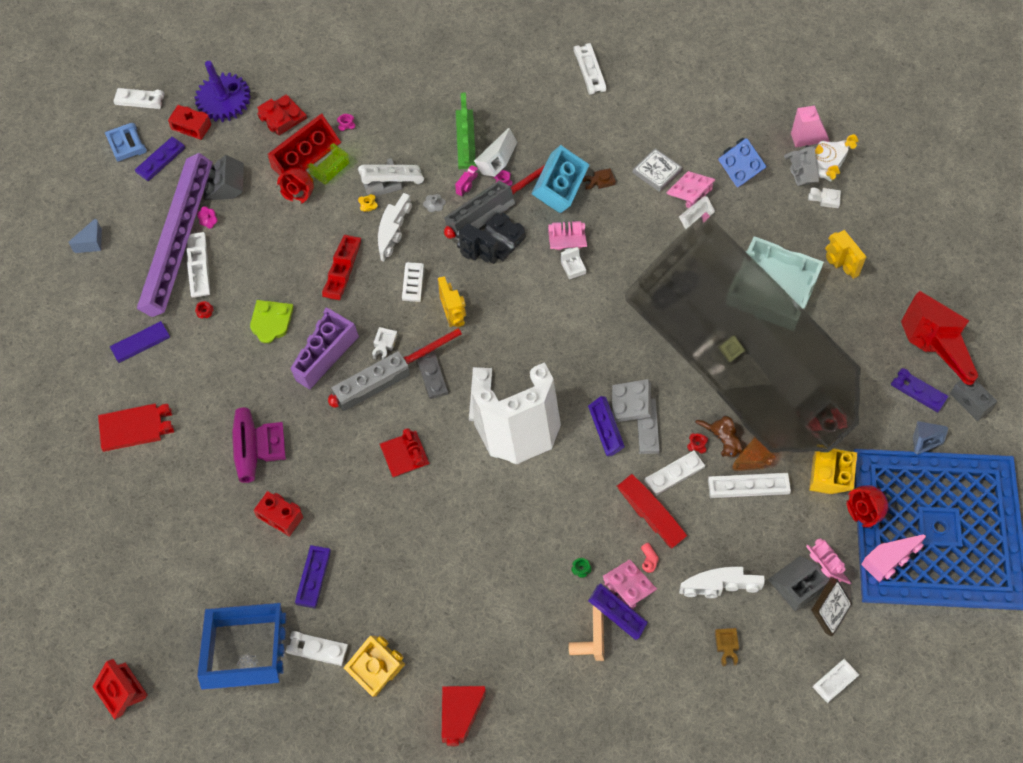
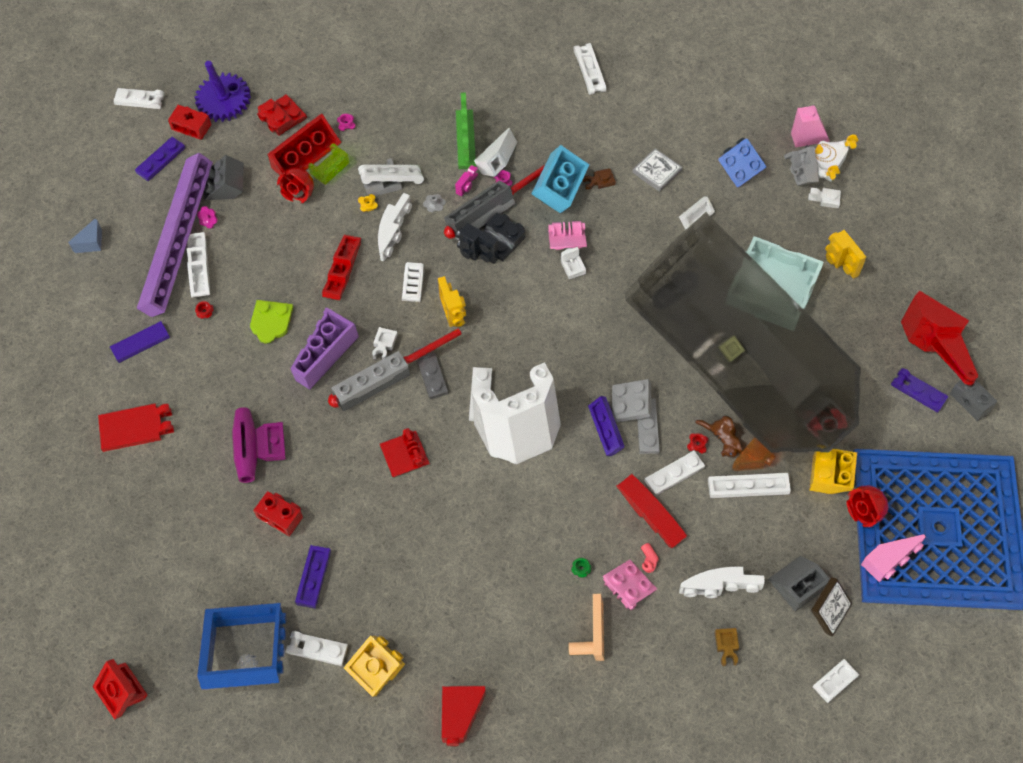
medium blue plate [105,123,147,162] -> none
dark purple tile [588,583,648,640] -> none
bright pink hinge [666,171,715,208] -> none
bright pink hinge [806,538,851,584] -> none
sand blue slope [913,421,948,455] -> none

